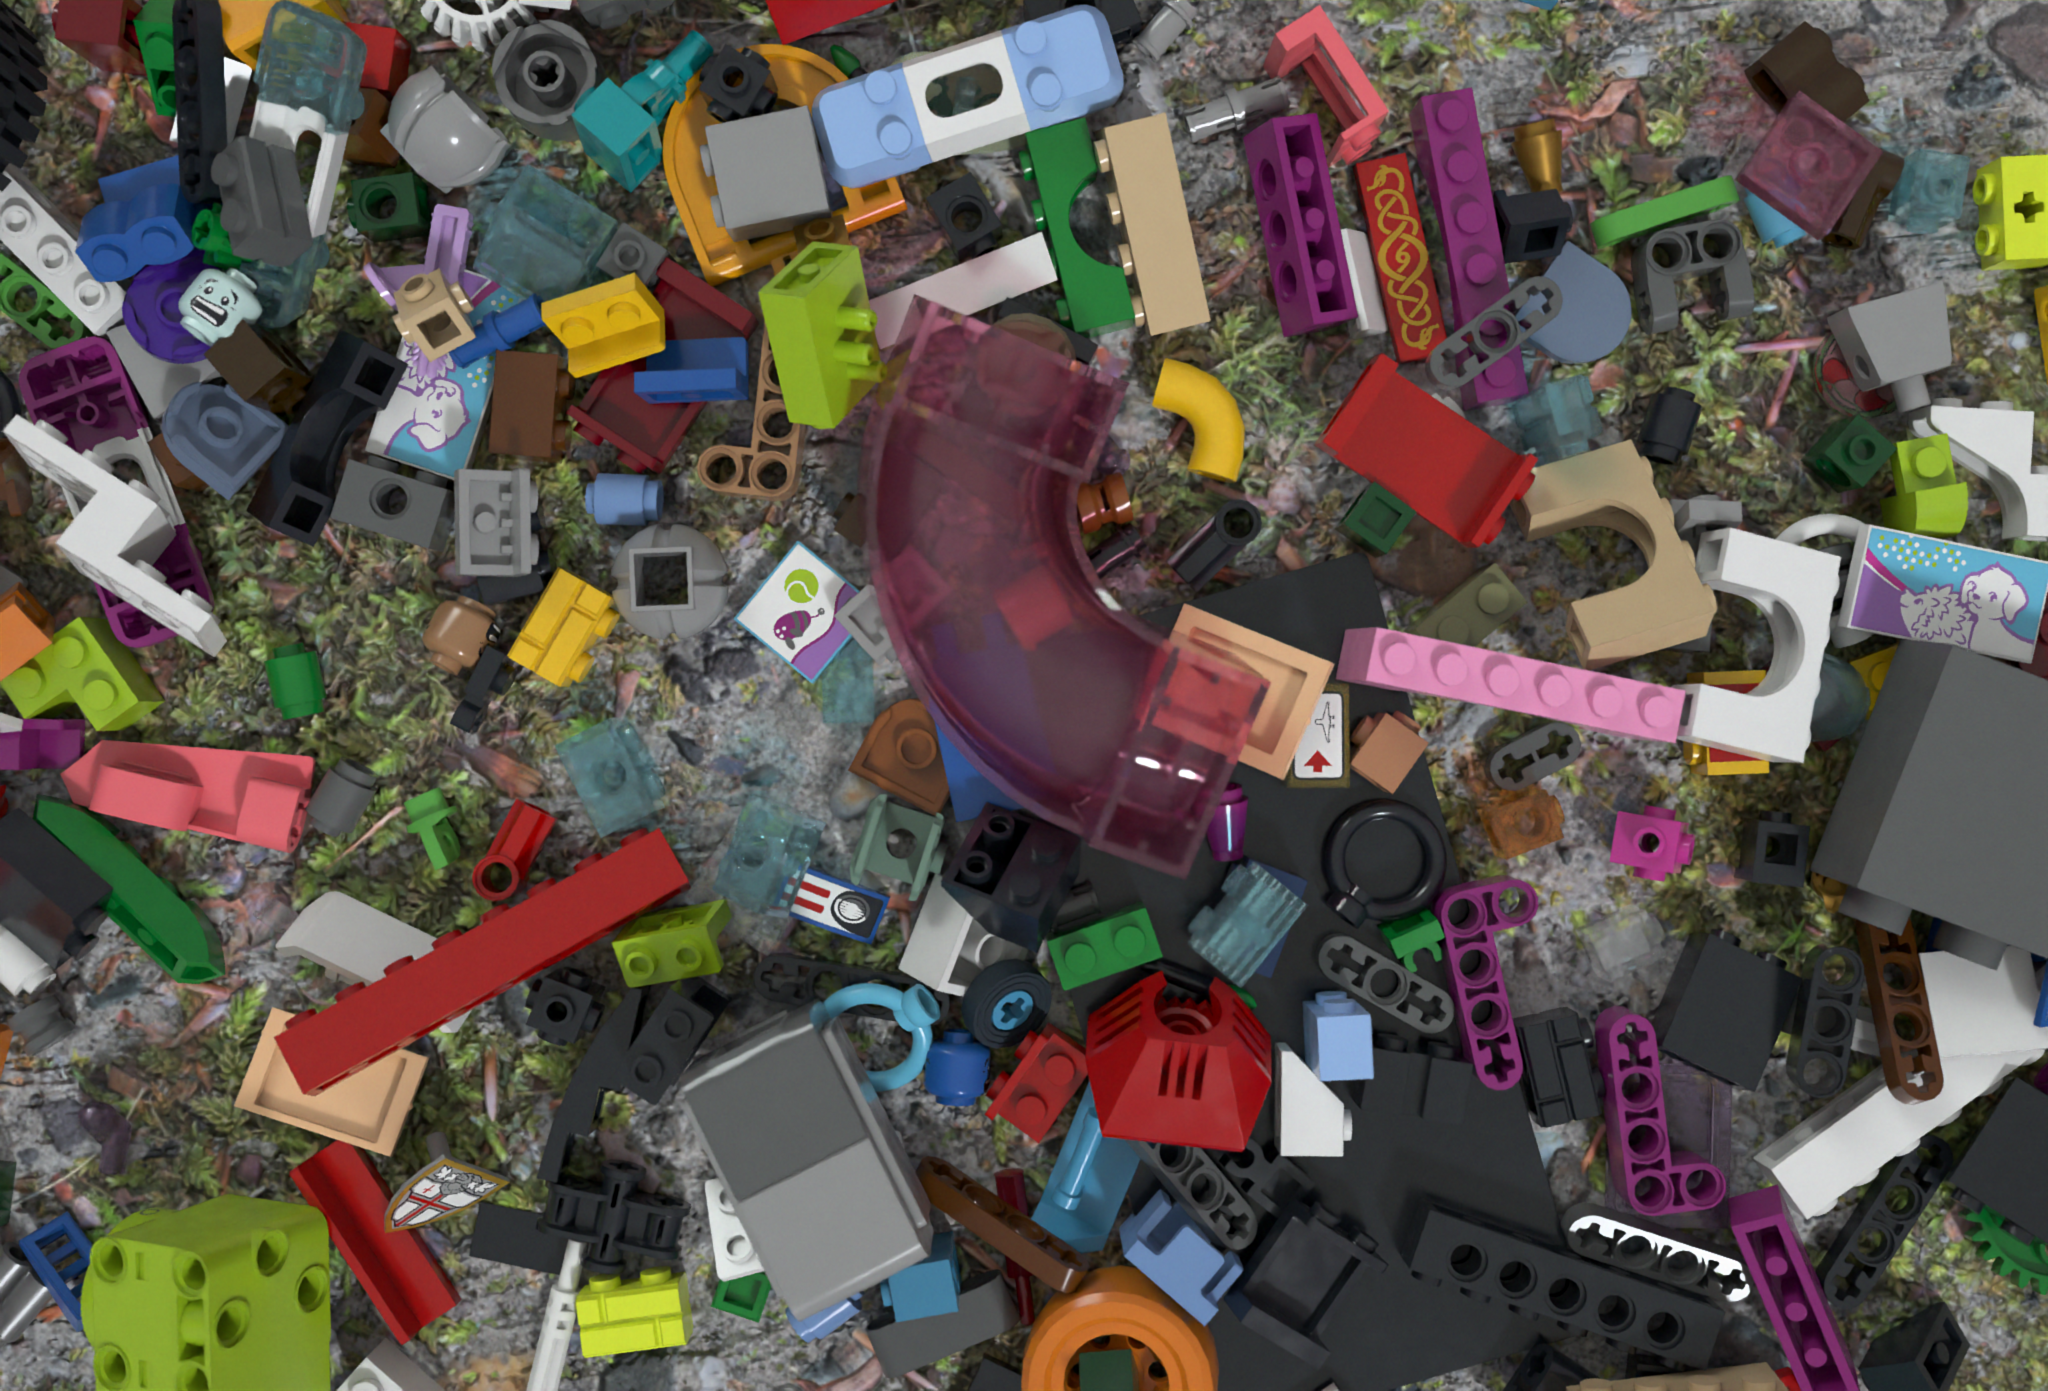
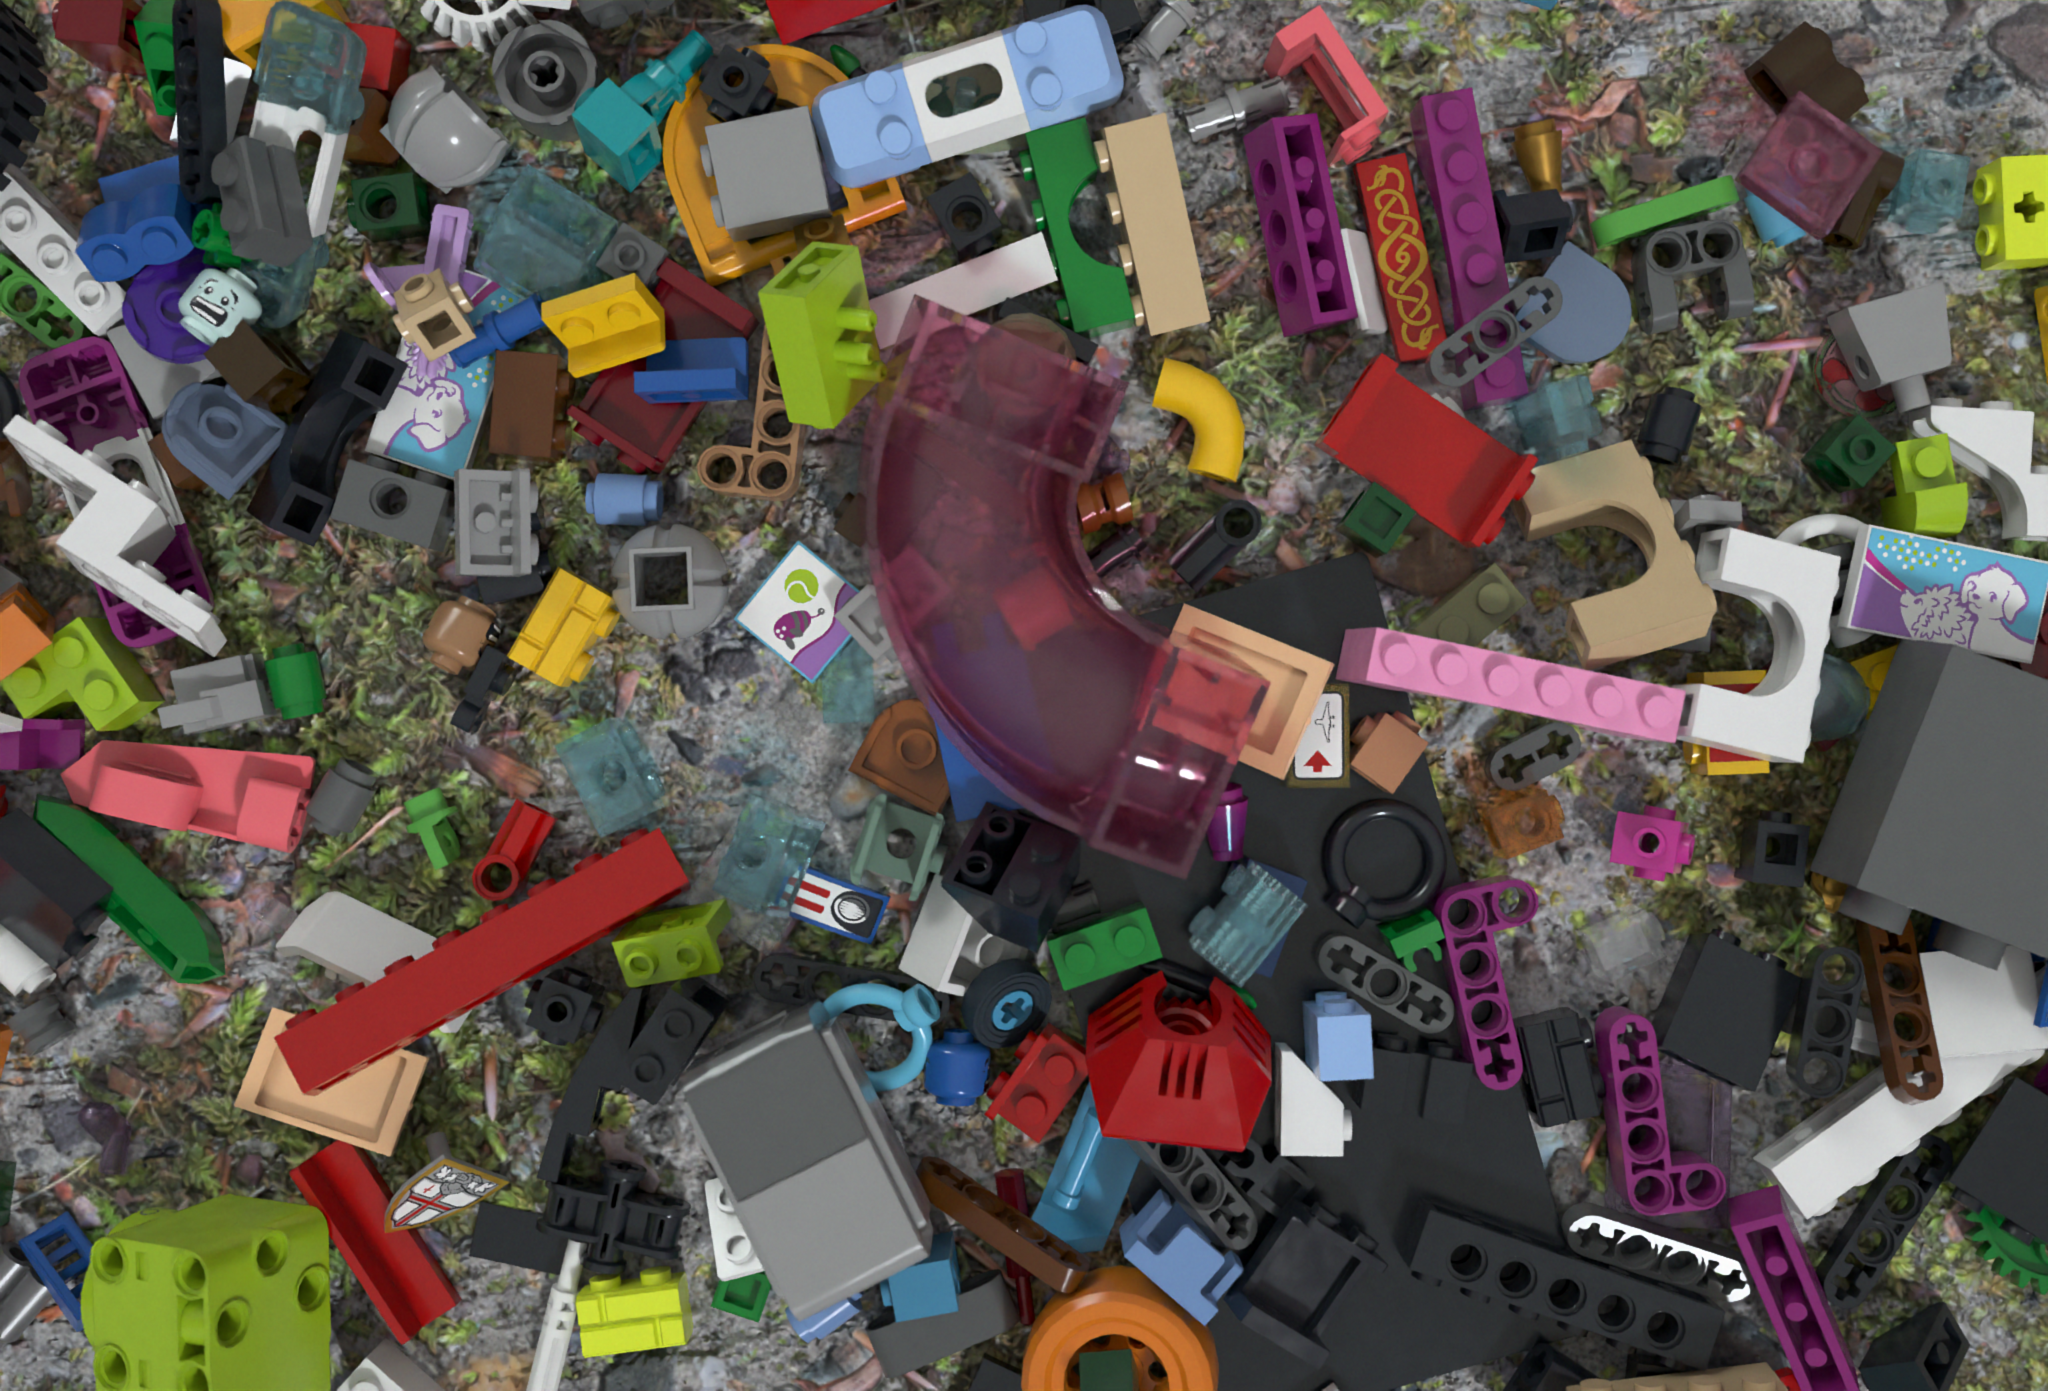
none -> light grey piece [157,653,277,734]

